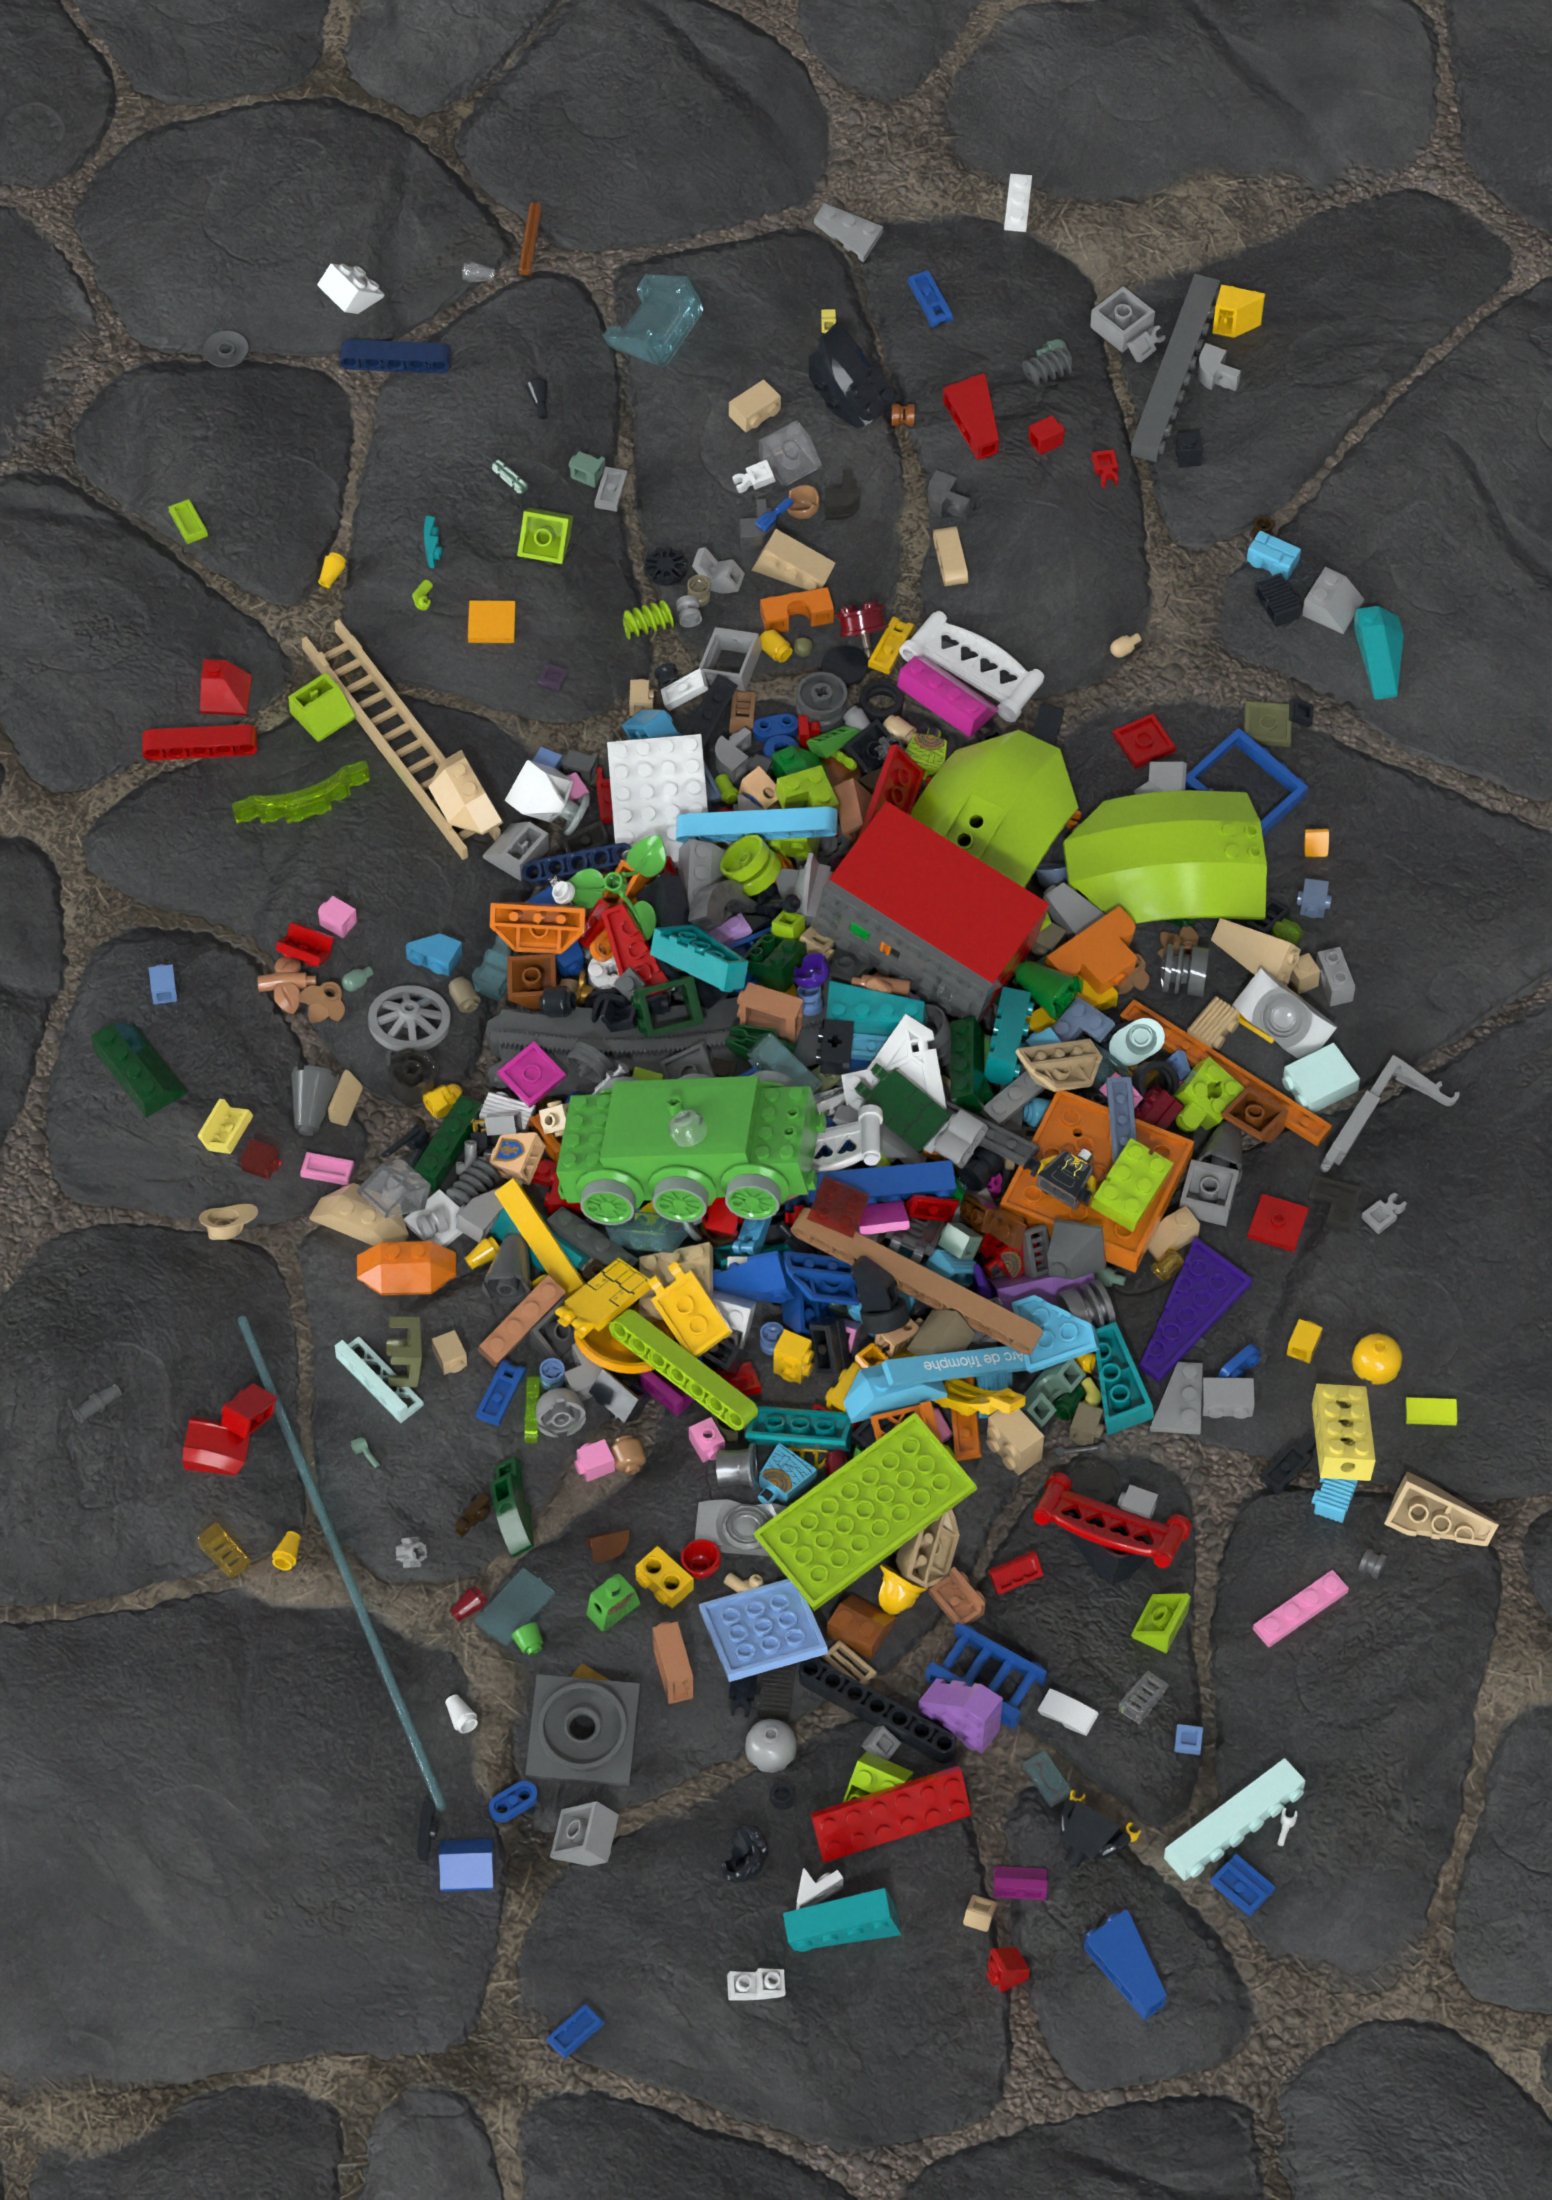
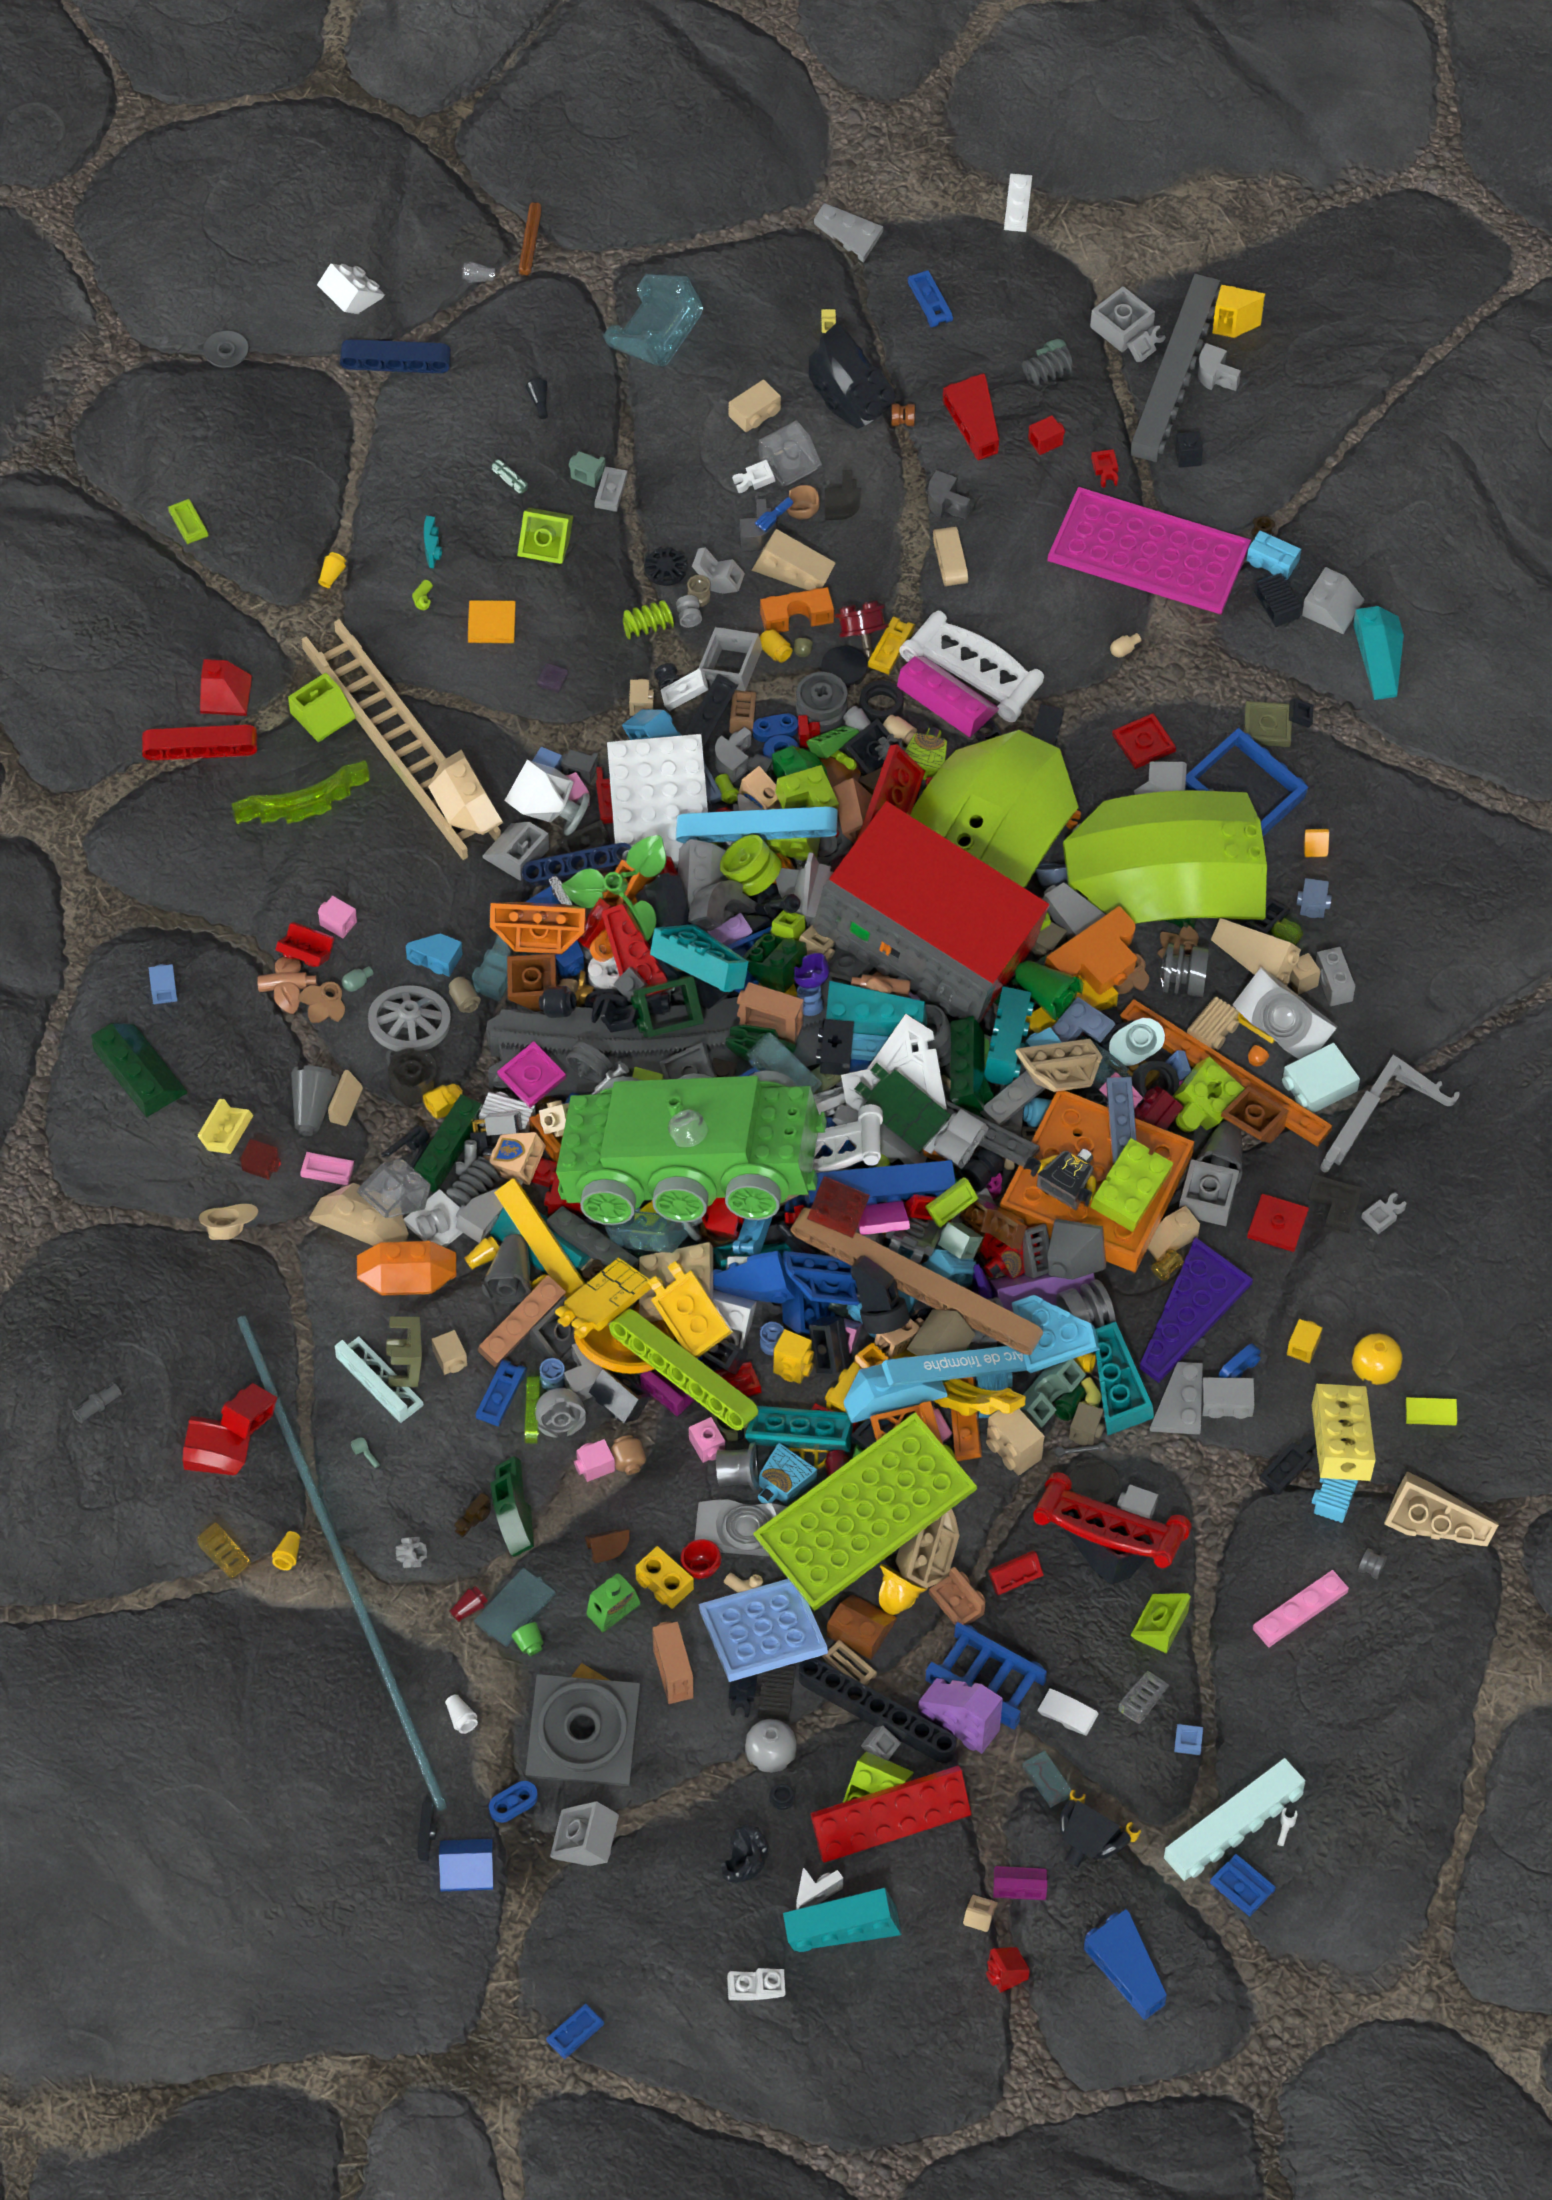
white plate [552,881,575,905] -> none
sand green cylinder [1094,1267,1126,1287] -> none
none -> lime tile [925,1177,979,1228]
none -> dark pink plate [1048,487,1251,614]
none -> orange hinge [1248,1045,1269,1067]

